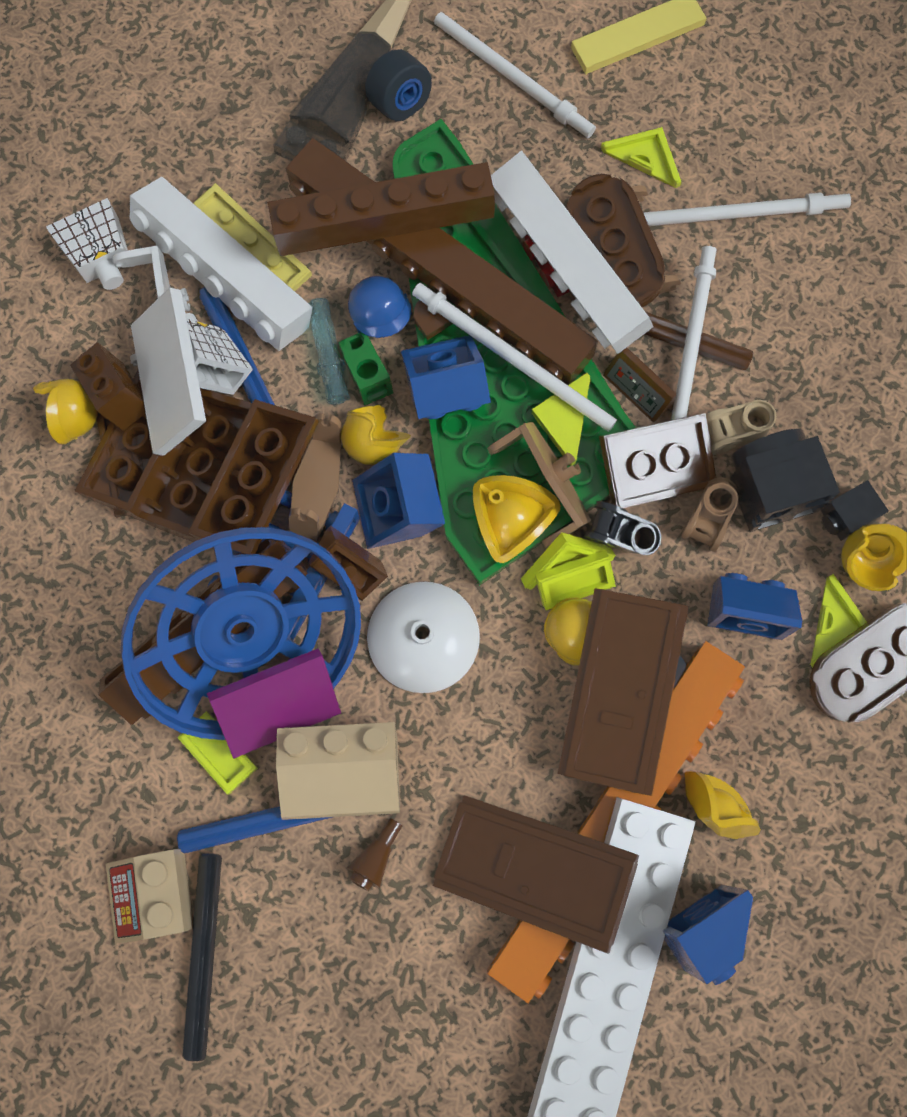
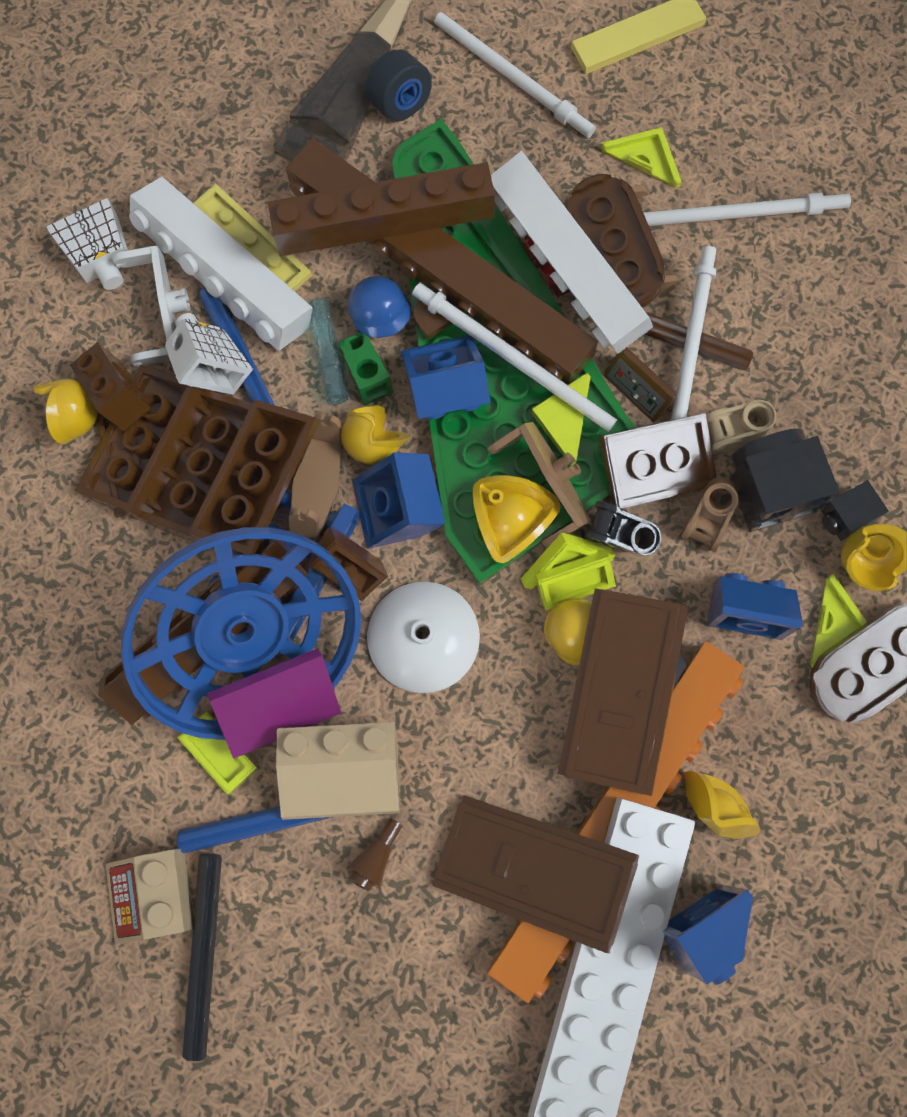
white tile [131,287,206,455] -> none

